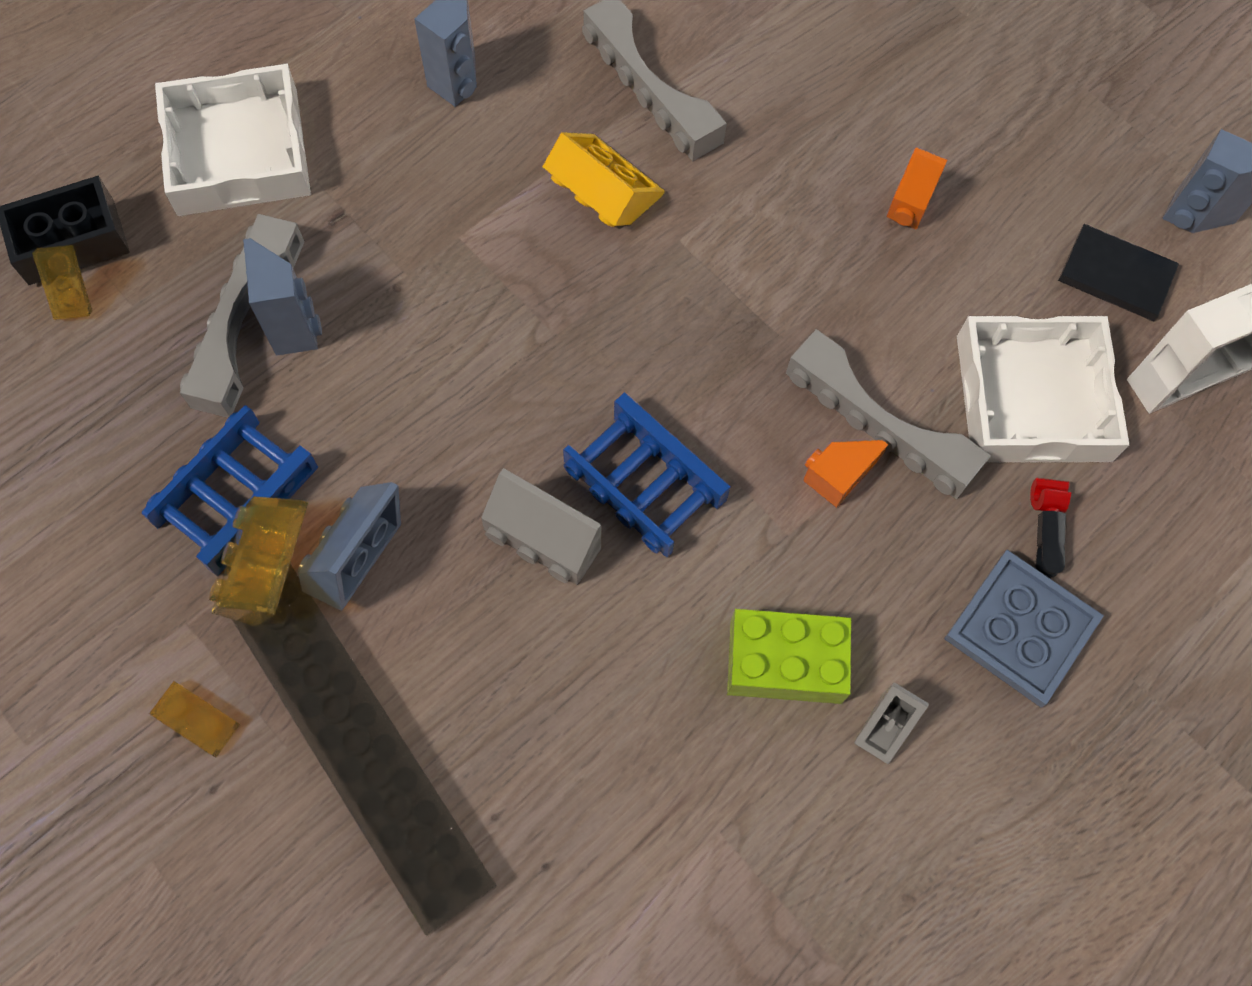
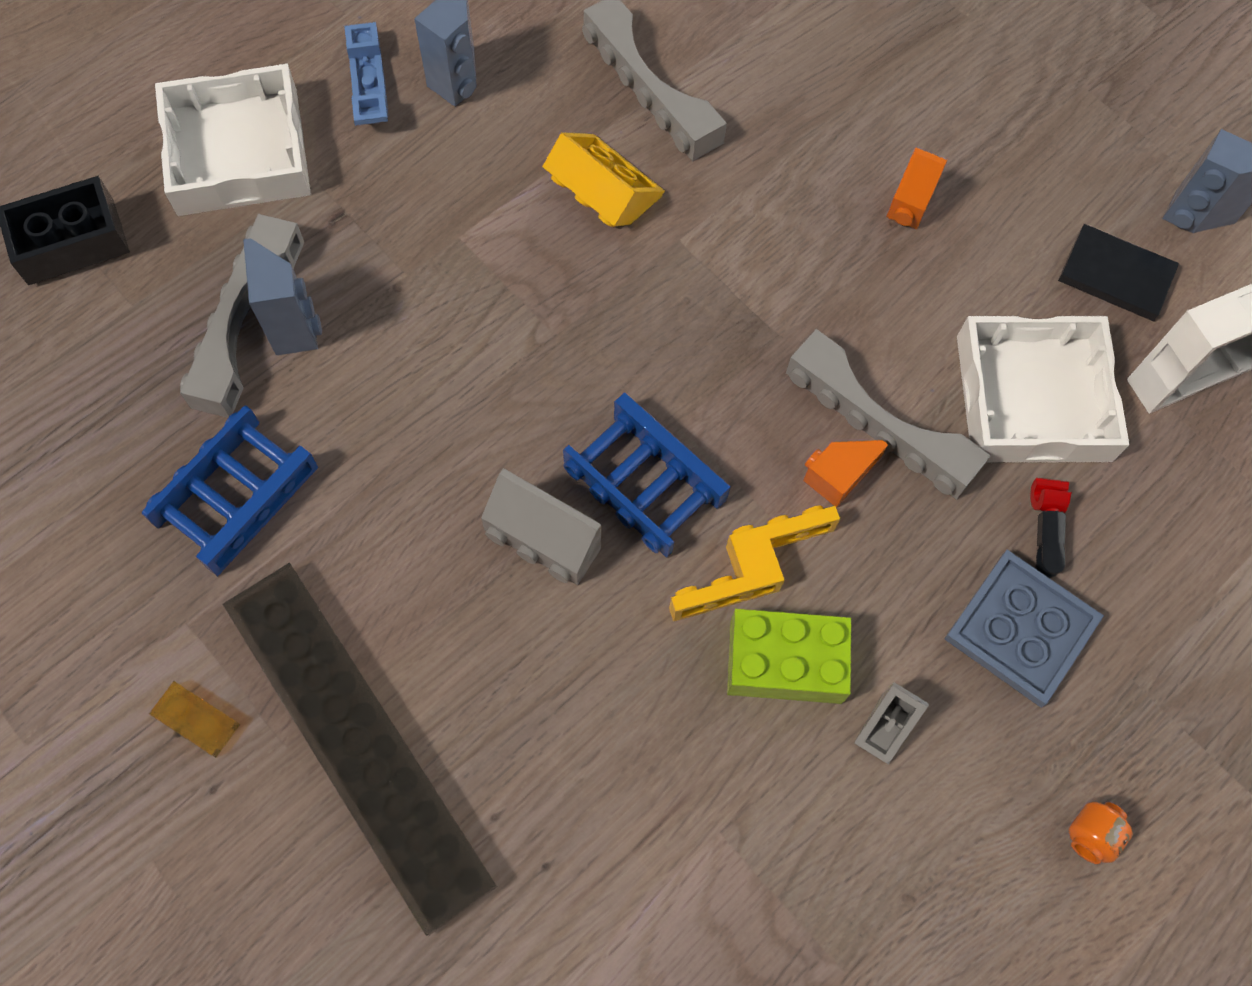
clear yellow plate [32,245,93,320] -> none
clear yellow slope [209,497,308,626] -> none
sand blue slope [298,482,401,611] -> none
none -> medium blue slope [344,22,388,126]
none -> yellow bracket [669,505,840,622]
none -> orange head [1068,802,1133,864]

